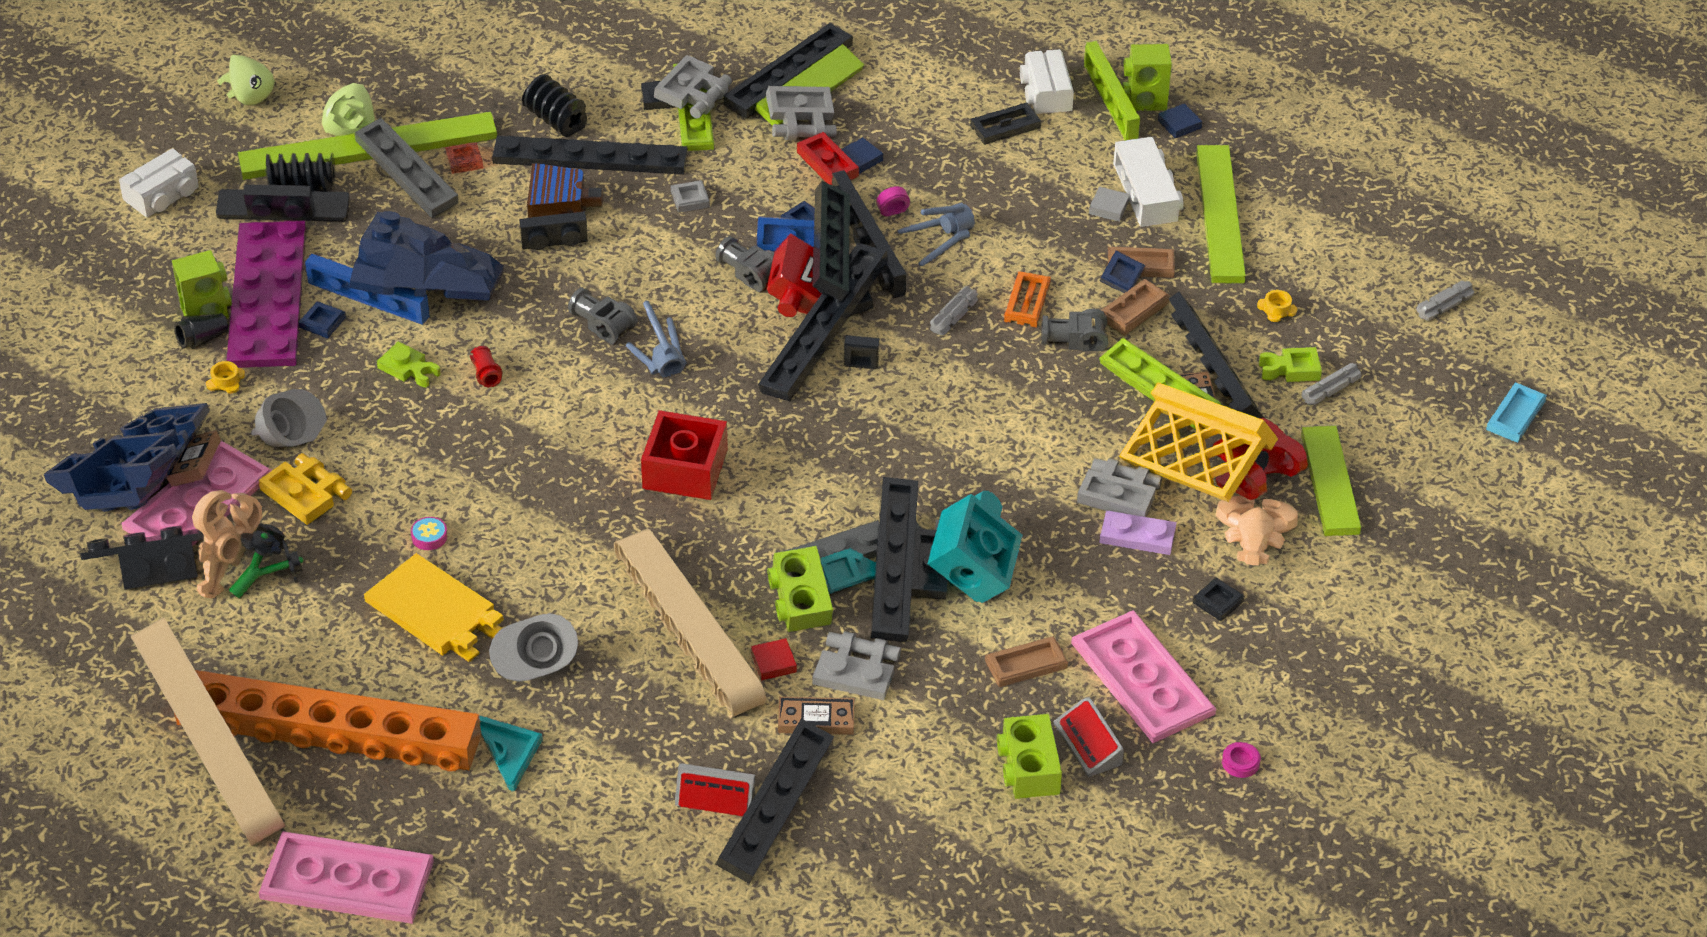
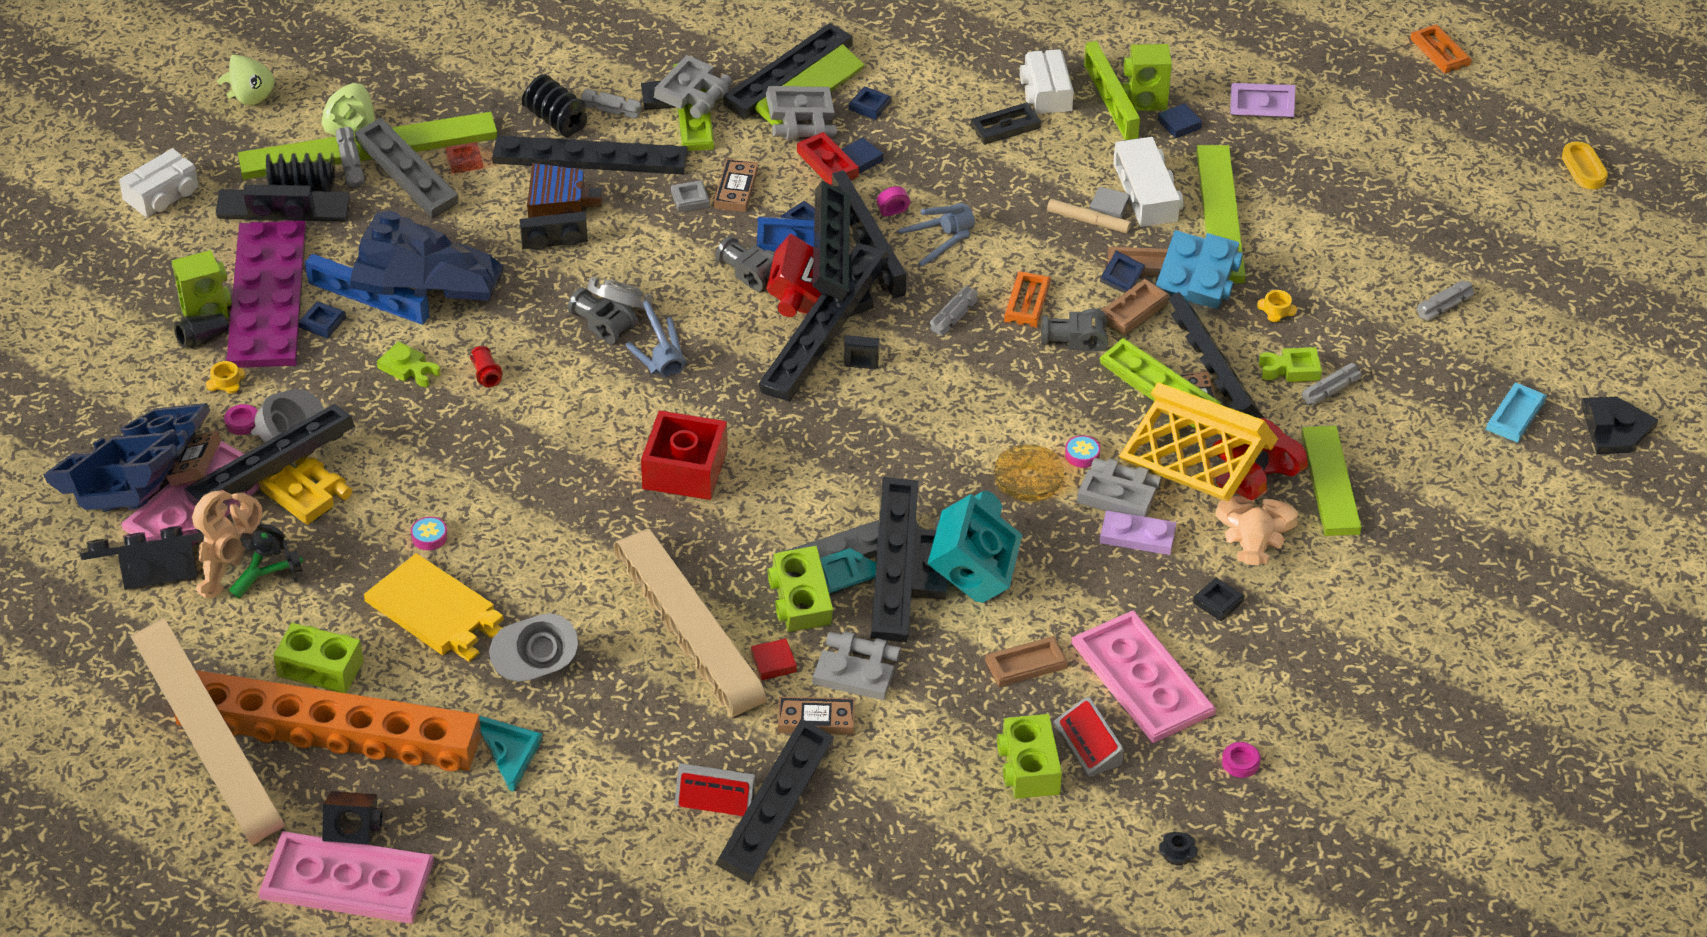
none -> black plate [183,404,355,506]
none -> dark pink tile [224,404,258,435]
none -> lime brick [273,622,363,693]
none -> black brick [322,791,383,844]
none -> light grey axle [336,127,364,187]
none -> light grey axle [581,89,642,119]
none -> light grey tile [587,276,654,309]
none -> tile [714,159,758,212]
none -> dark blue tile [849,86,891,120]
none -> clear yellow tile [994,444,1064,502]
none -> tan piece [1047,199,1131,234]
none -> tile [1065,435,1100,468]
none -> dark azure plate [1155,230,1243,309]
none -> black plate [1159,832,1198,866]
none -> lavender plate [1230,83,1295,117]
none -> orange tile [1410,24,1472,74]
none -> yellow tile [1562,141,1608,189]
none -> black plate [1581,396,1659,454]

